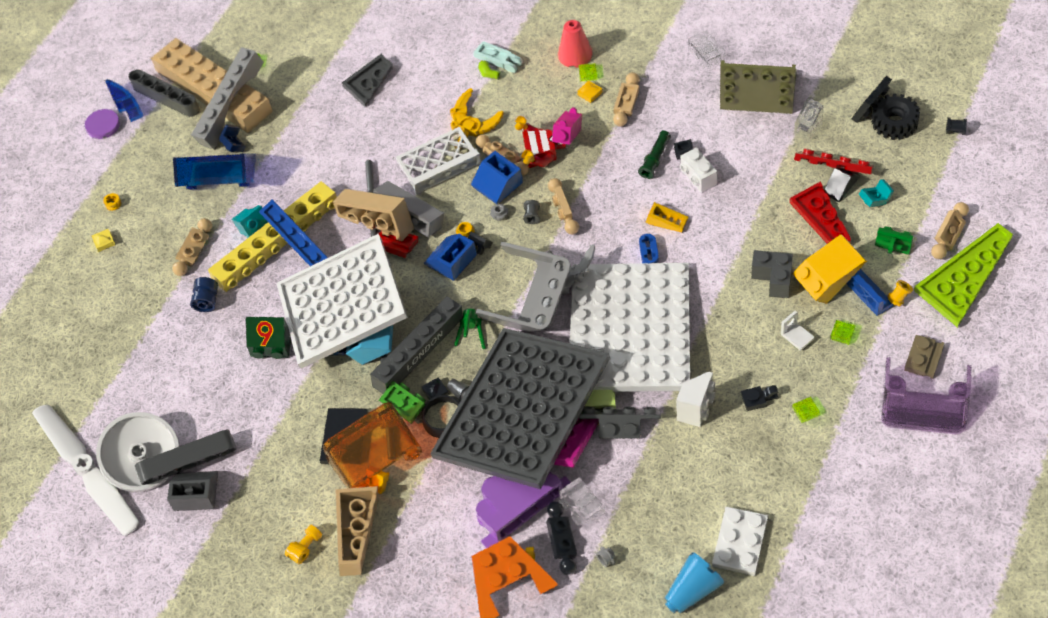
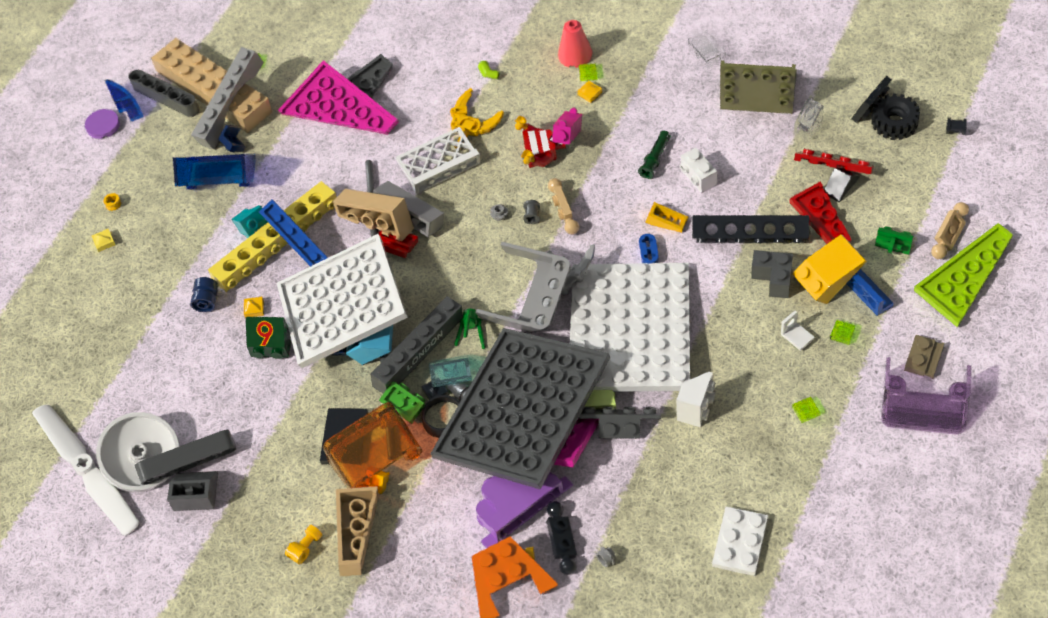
tan plate [172,218,212,276] -> none
blue slope [424,234,477,281] -> none
yellow plate [456,222,475,238] -> none
black tile [468,232,493,255] -> none
blue slope [471,151,523,205] -> none
light aqua hinge [473,41,523,73] -> none
tan plate [476,134,529,176] -> none
clear brick [559,477,606,530] -> none
tan plate [613,72,640,127] -> none
dark azure cone [665,552,725,614] -> none
black tile [673,139,694,160] -> none
black plate [741,385,778,411] -> none
teal bracket [859,179,894,207] -> none
yellow bush [887,280,913,307] -> none
none -> yellow tile [244,297,264,318]
none -> dark pink wing [278,60,399,135]
none -> clear light blue slope [429,354,472,387]
none -> black brick [692,215,809,243]

